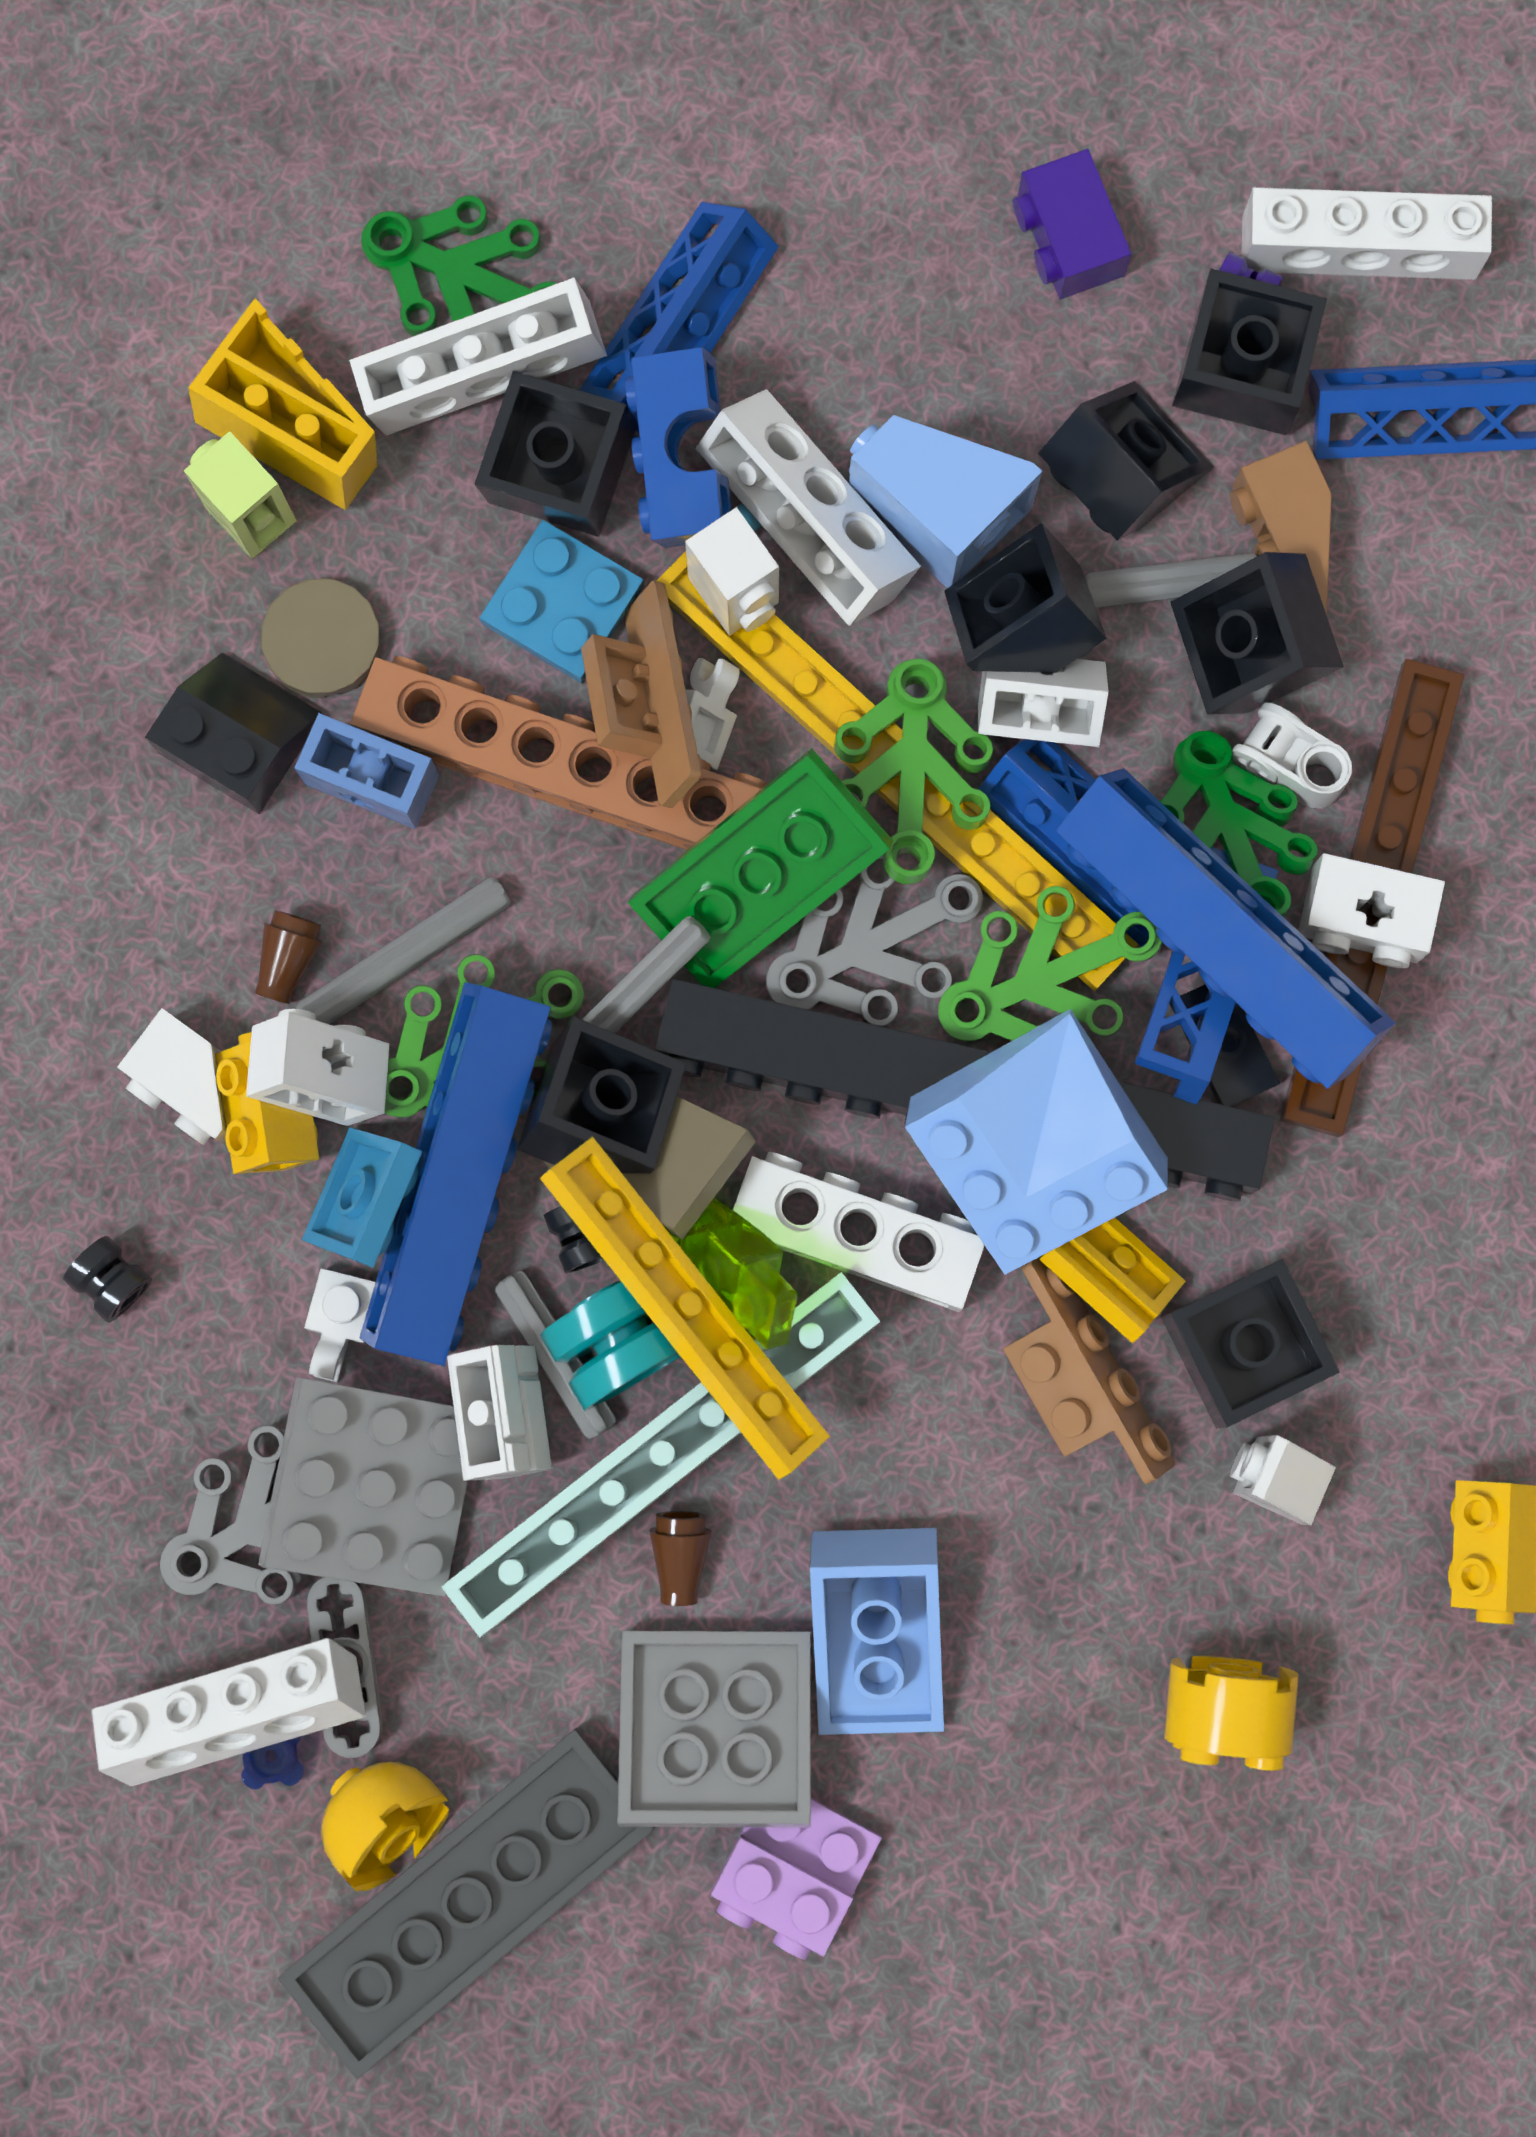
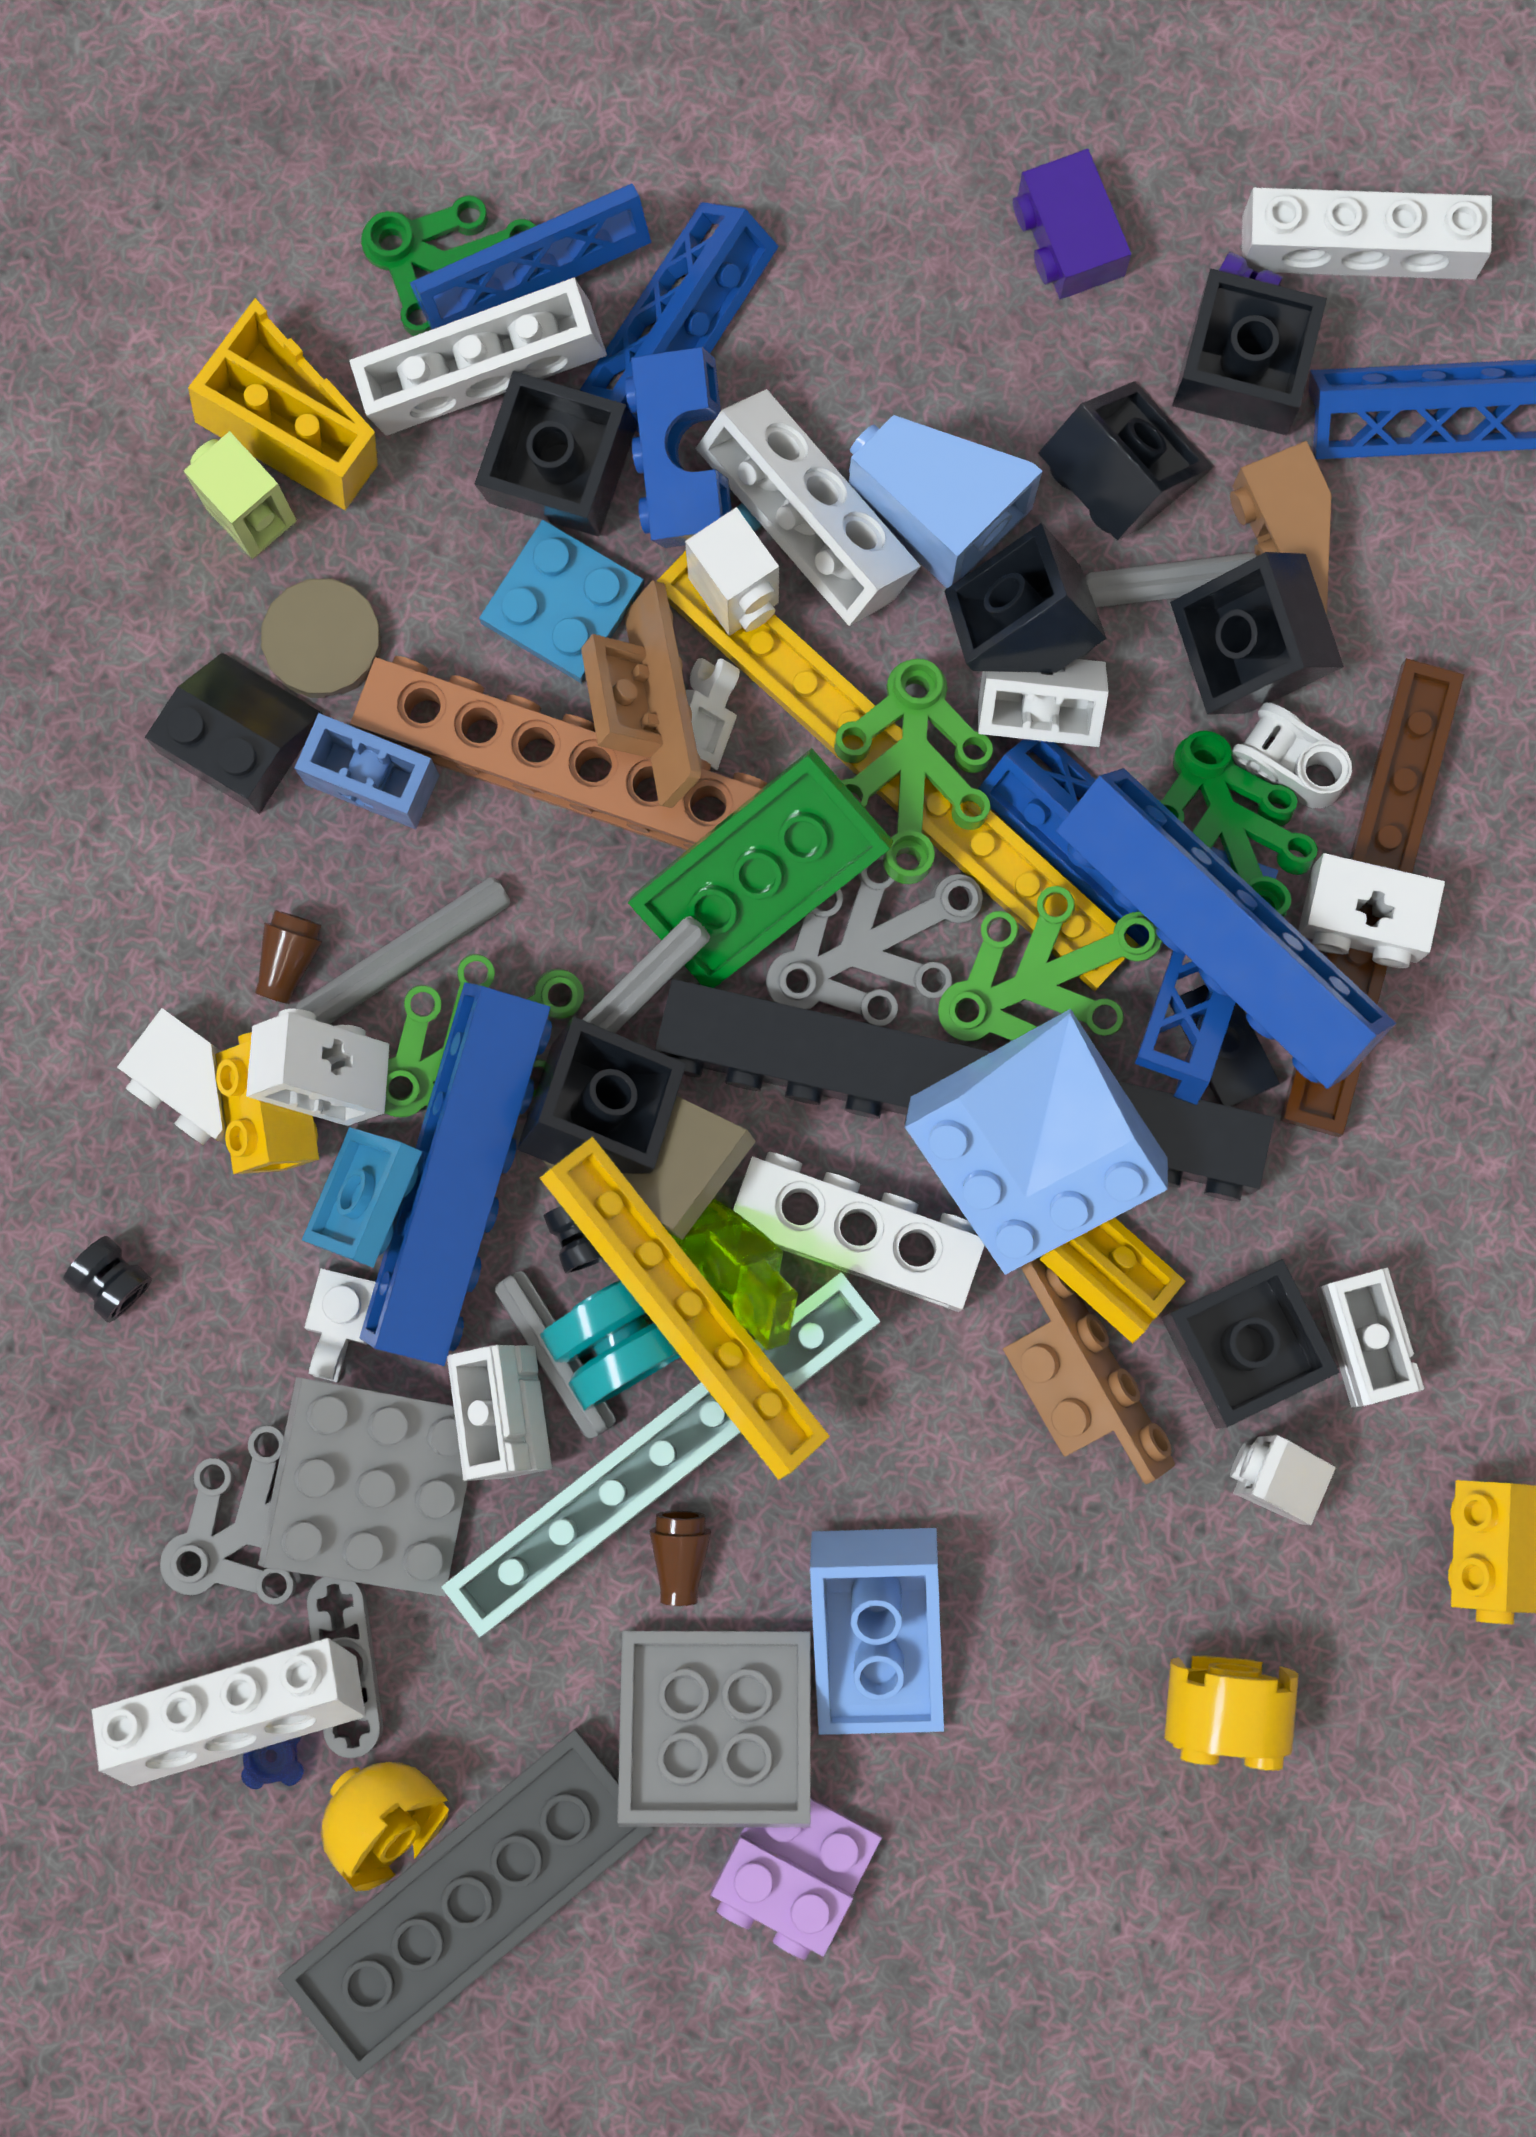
none -> blue fence [410,183,651,330]
none -> white brick [1316,1268,1424,1408]

